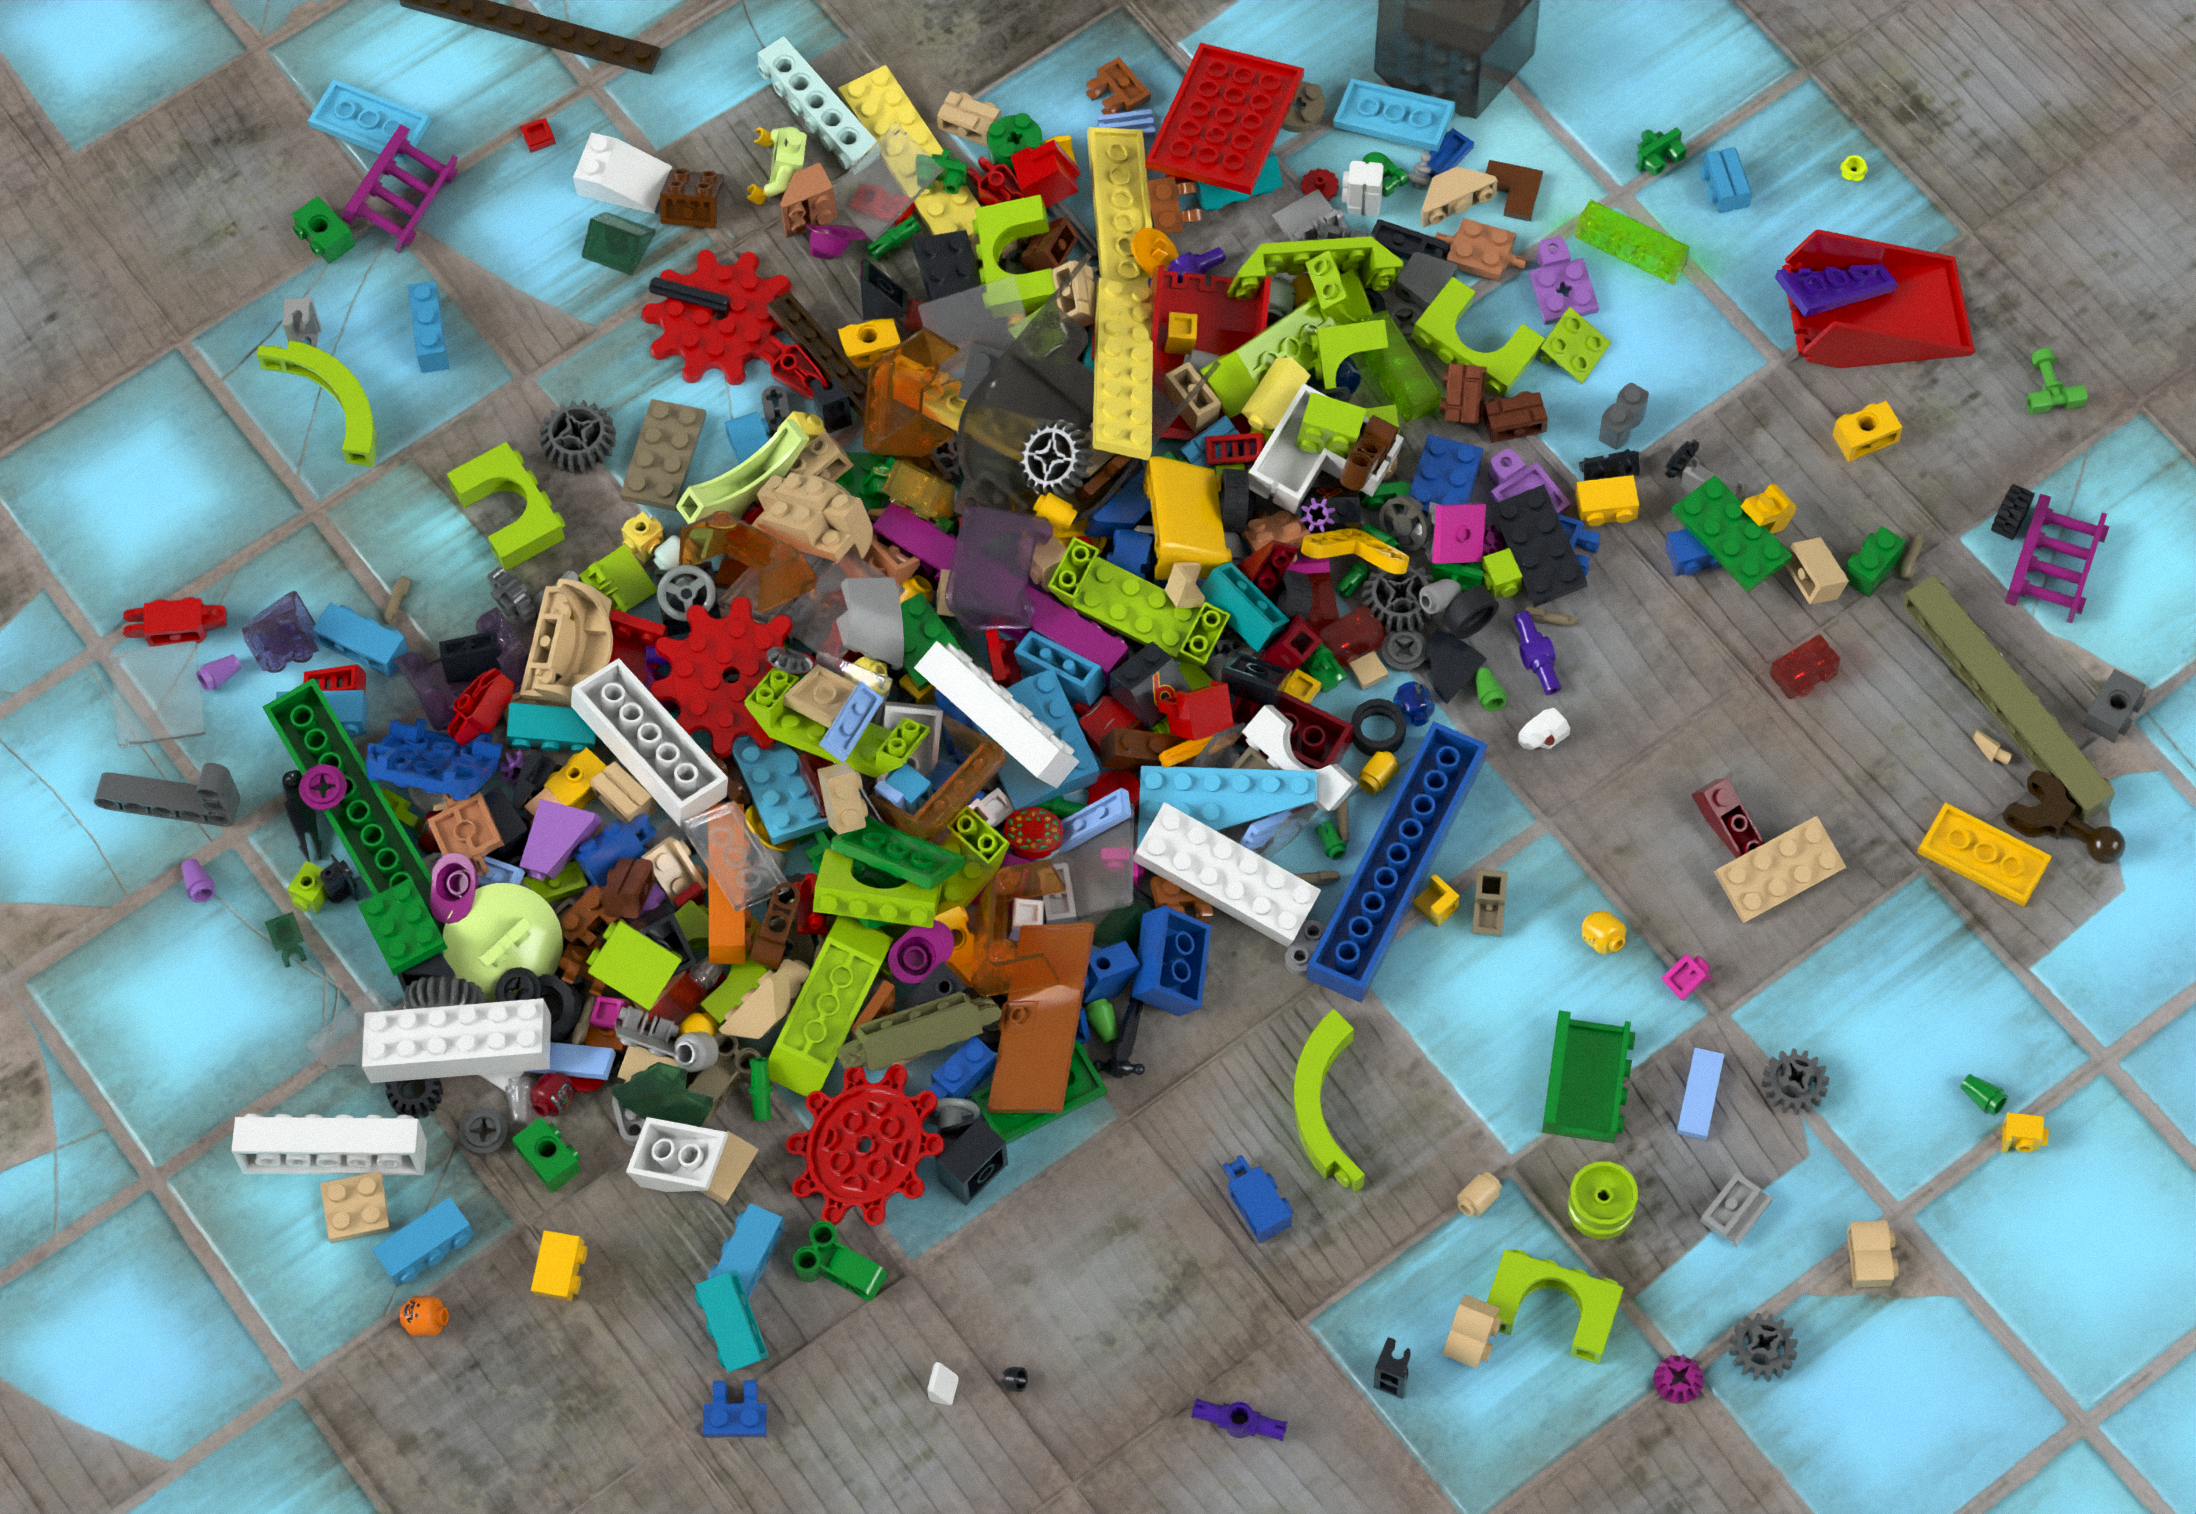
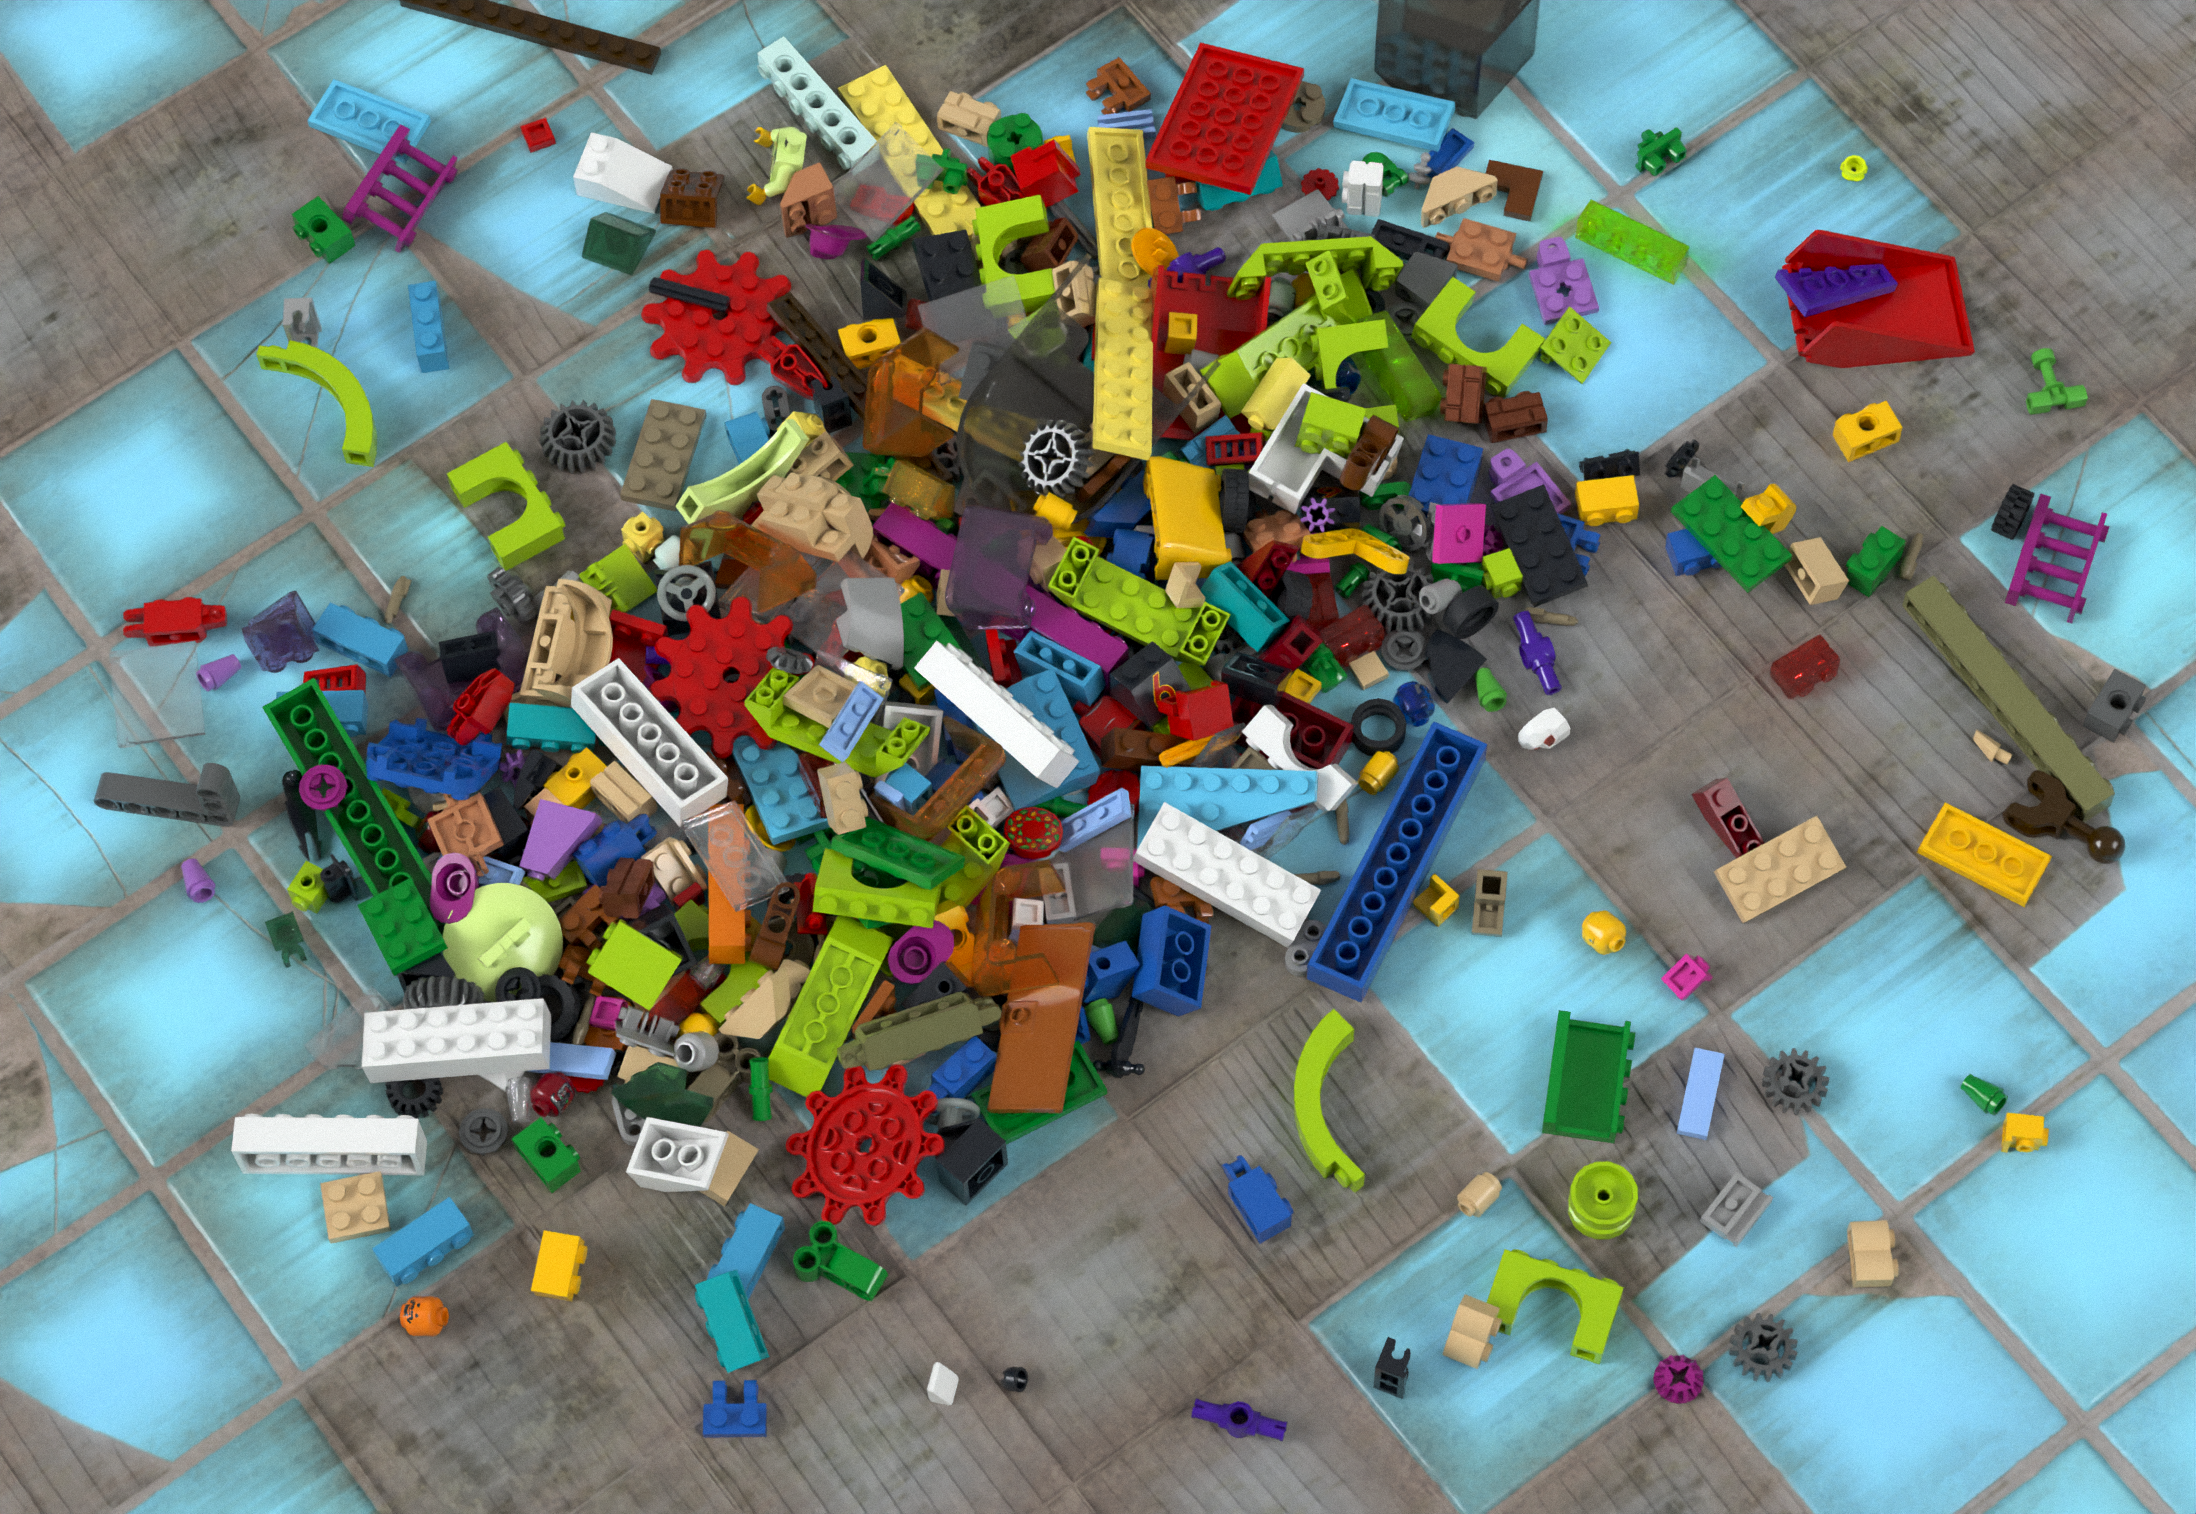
green pin [1315,821,1347,860] -> none
dark grey brick [1599,382,1649,450] -> none
dark azure brick [1699,147,1752,213] -> none

